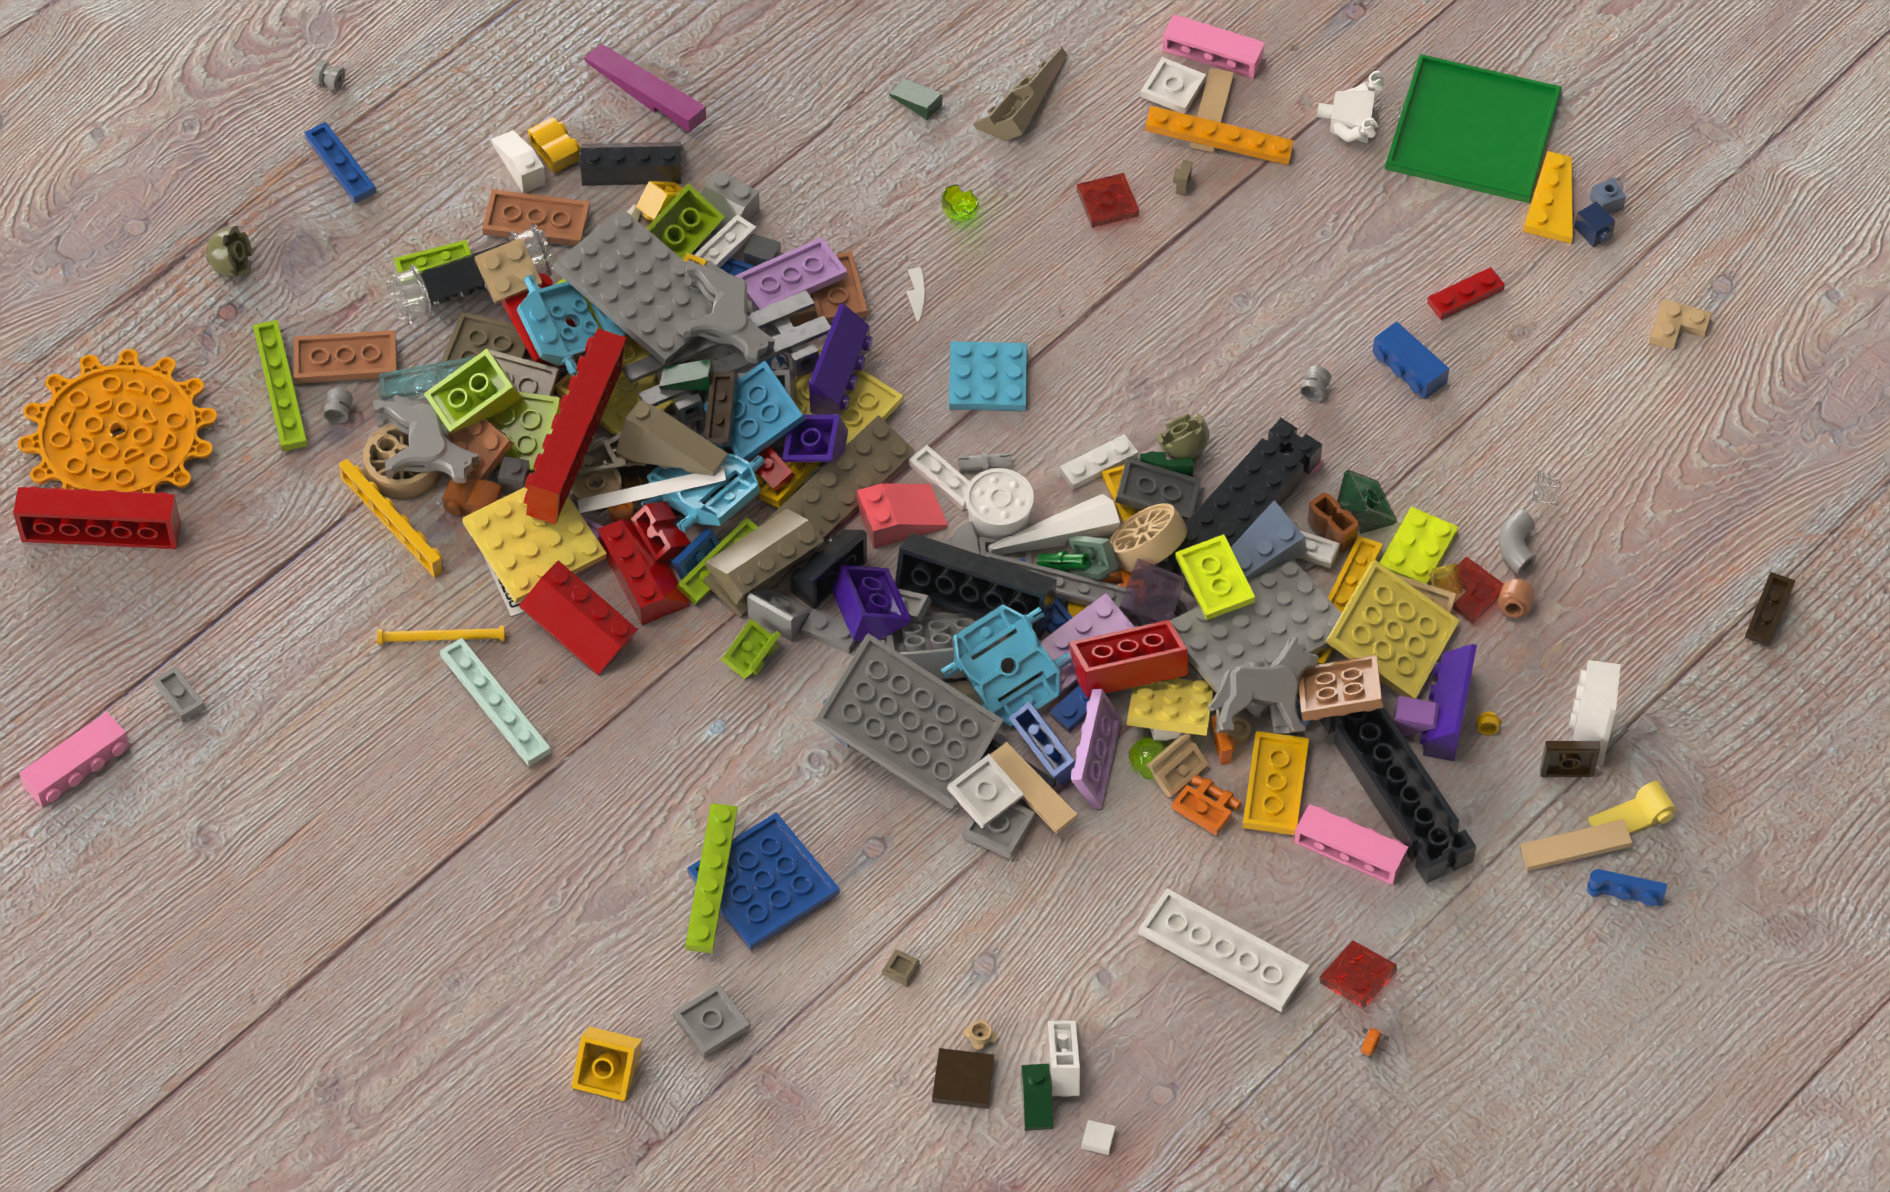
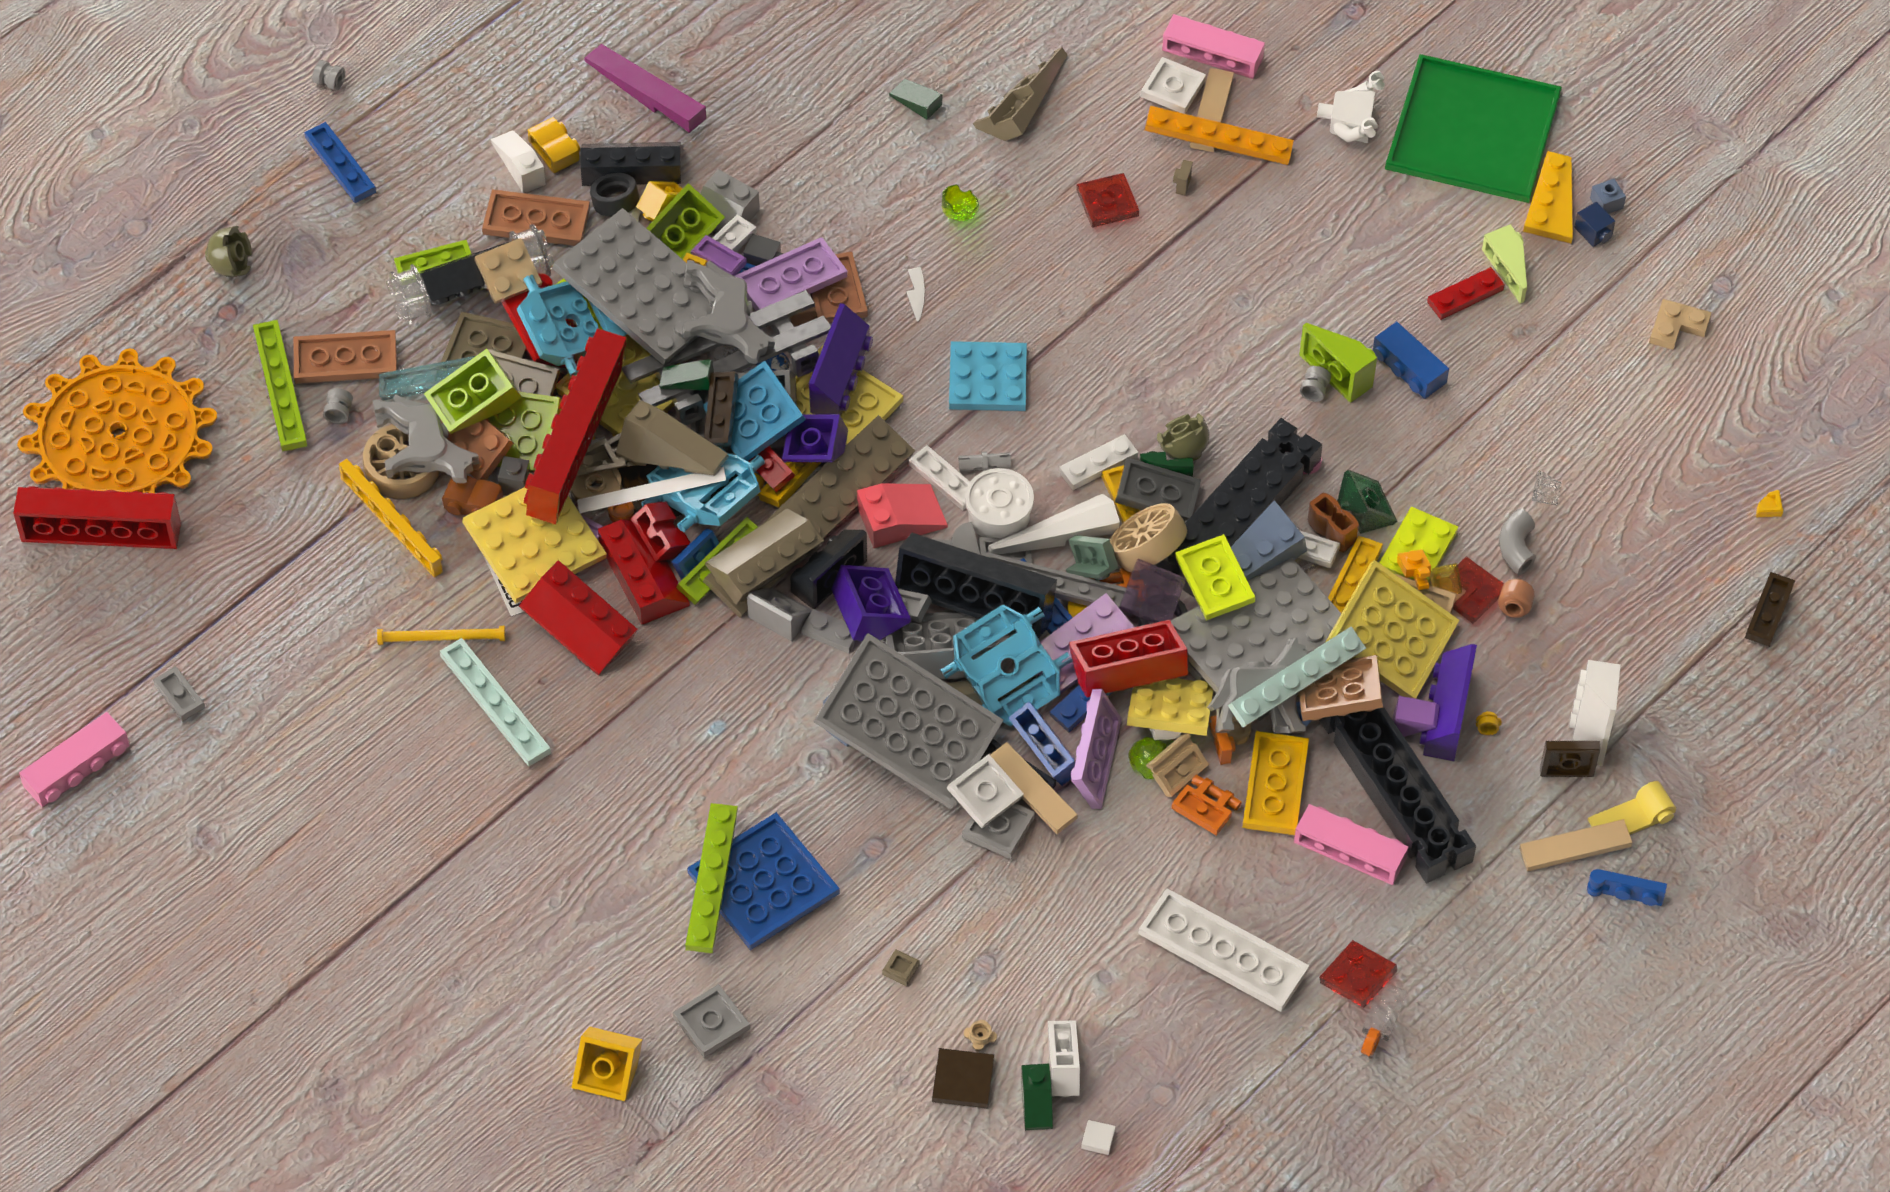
lime bracket [720,618,781,679] -> none
green pin [1037,551,1090,572] -> none
none -> black tyre [590,173,639,217]
none -> medium lavender tile [691,235,747,276]
none -> light aqua plate [1228,626,1366,728]
none -> lime slope [1299,323,1377,403]
none -> light orange plate [1397,550,1431,590]
none -> yellowish green slope [1482,224,1527,304]
none -> yellow tile [1756,490,1783,518]

